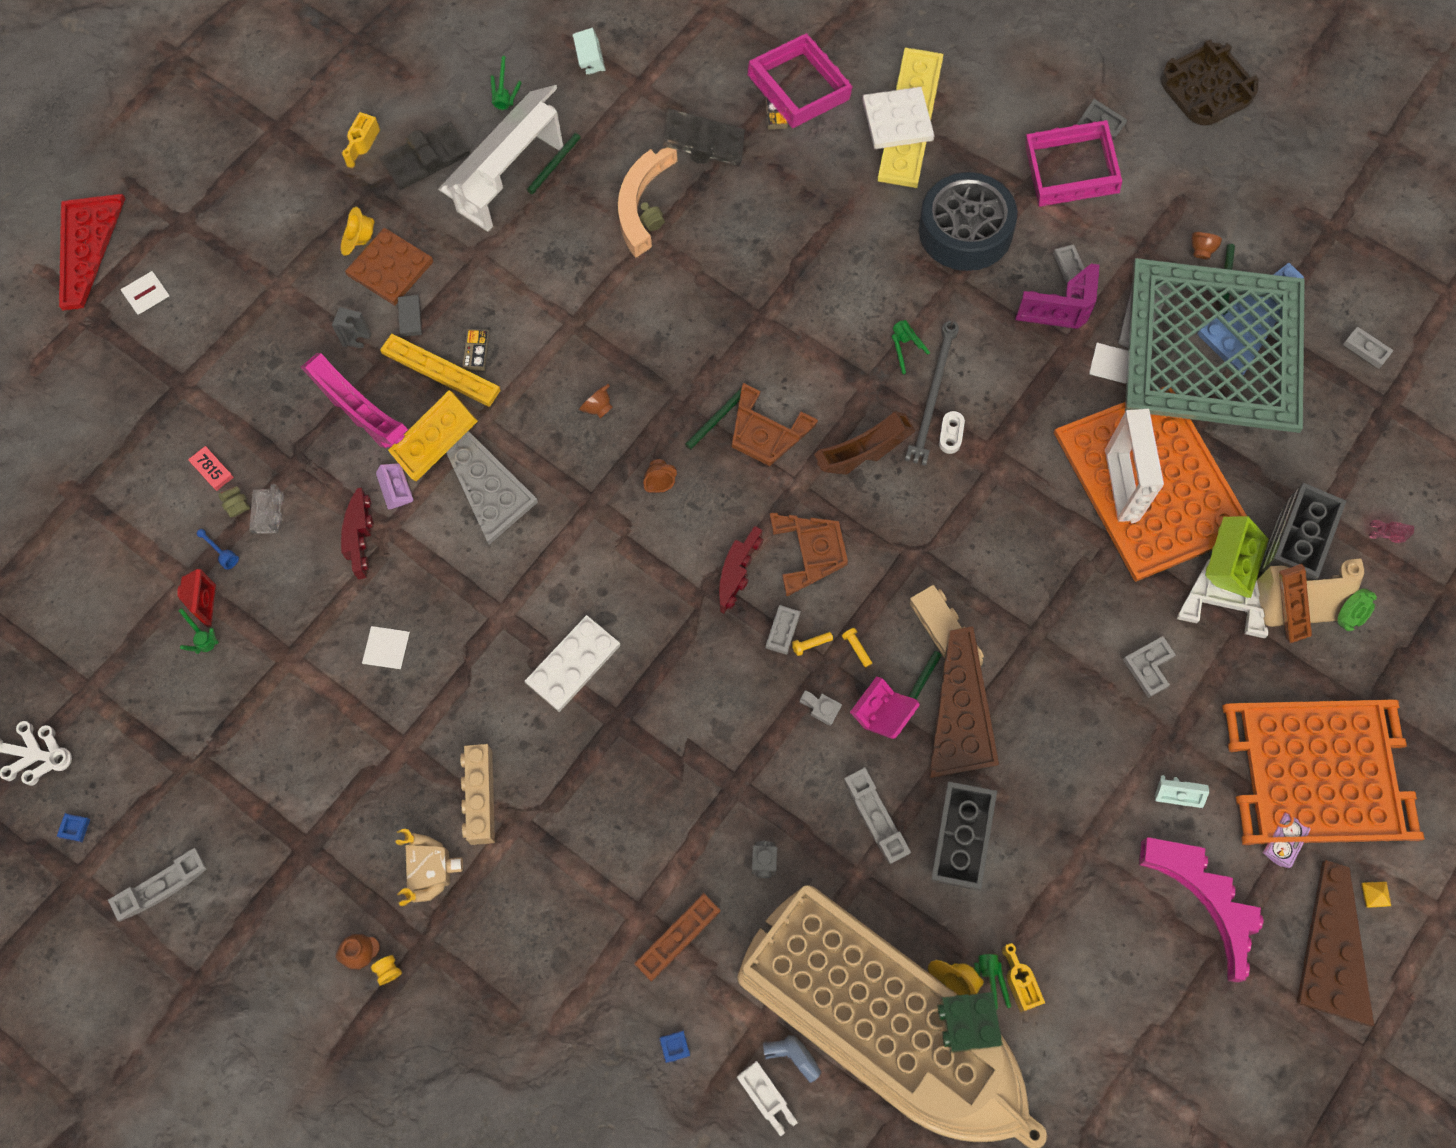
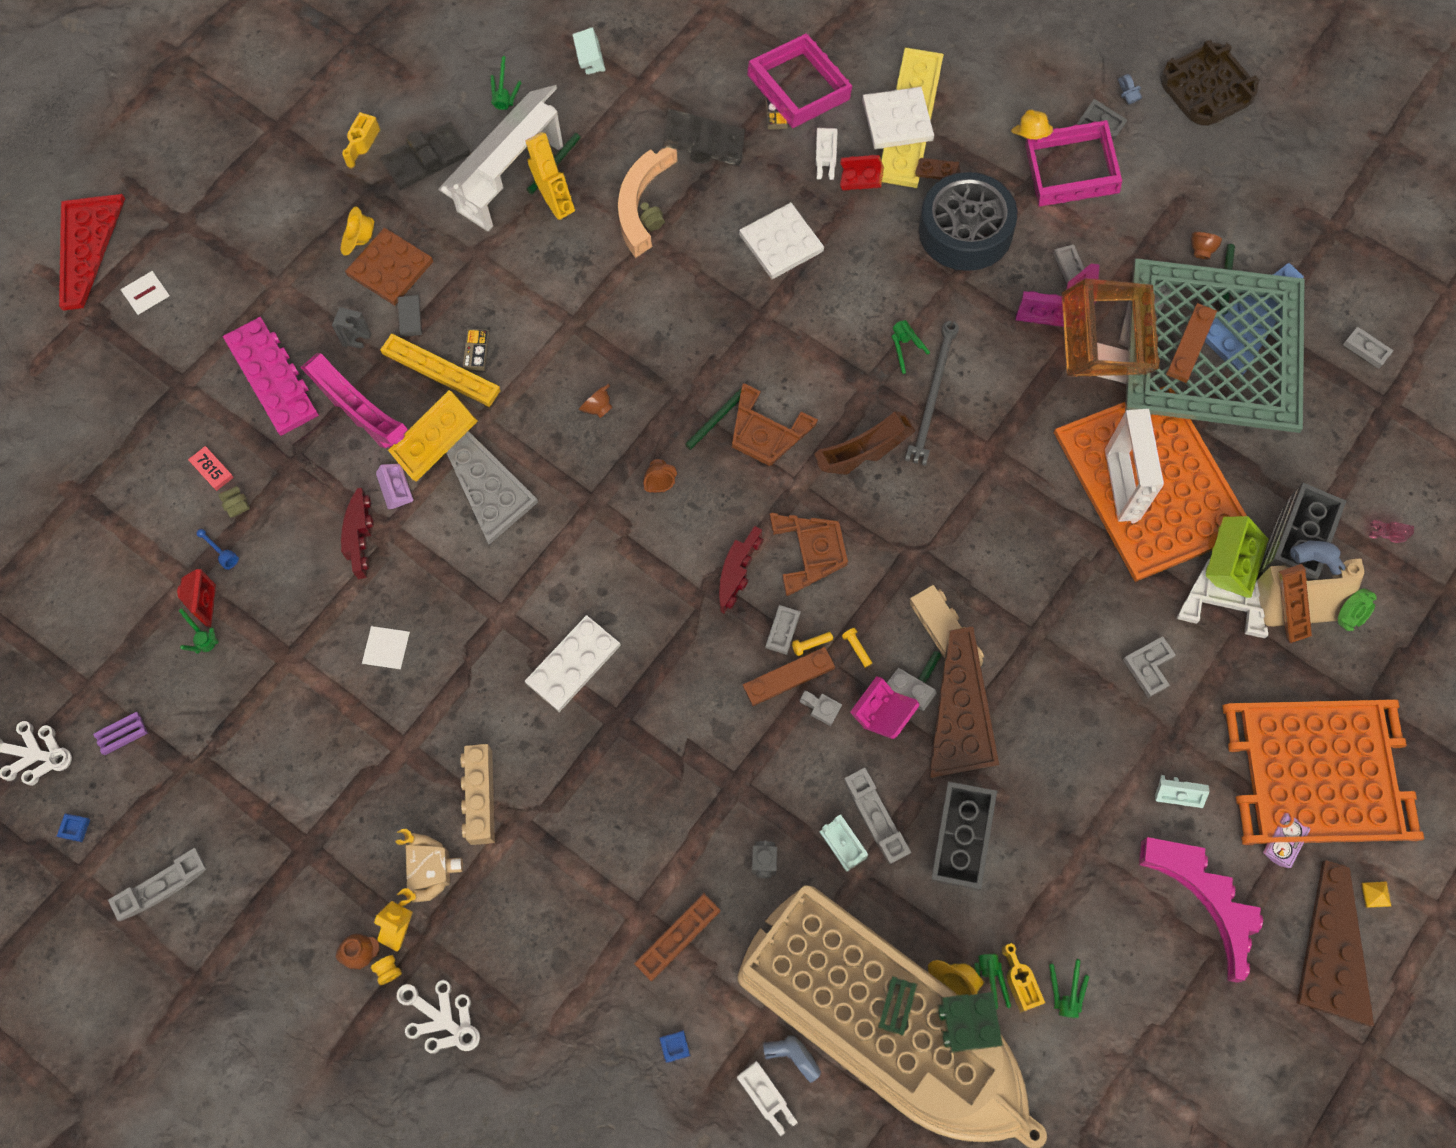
clear bracket [249,484,284,533] -> none
white plate [939,411,965,454] -> none
none -> medium lavender tile [93,712,148,755]
none -> dark pink plate [223,317,319,436]
none -> yellow bracket [374,901,413,951]
none -> white plant [397,980,480,1053]
none -> yellow slope [525,132,575,220]
none -> white plate [739,203,824,279]
none -> dark orange plate [743,647,835,707]
none -> white hinge [816,128,837,180]
none -> light aqua hinge [820,814,868,872]
none -> red bracket [840,155,884,191]
none -> dark green tile [878,976,917,1036]
none -> light grey plate [887,668,937,711]
none -> reddish brown bracket [915,158,961,180]
none -> yellow piece [1011,109,1053,139]
none -> green plant [1049,959,1089,1018]
none -> clear orange windscreen [1062,278,1160,376]
none -> sand blue piece [1118,74,1142,104]
none -> dark orange plate [1166,303,1217,383]
none -> sand blue arm [1290,541,1346,575]

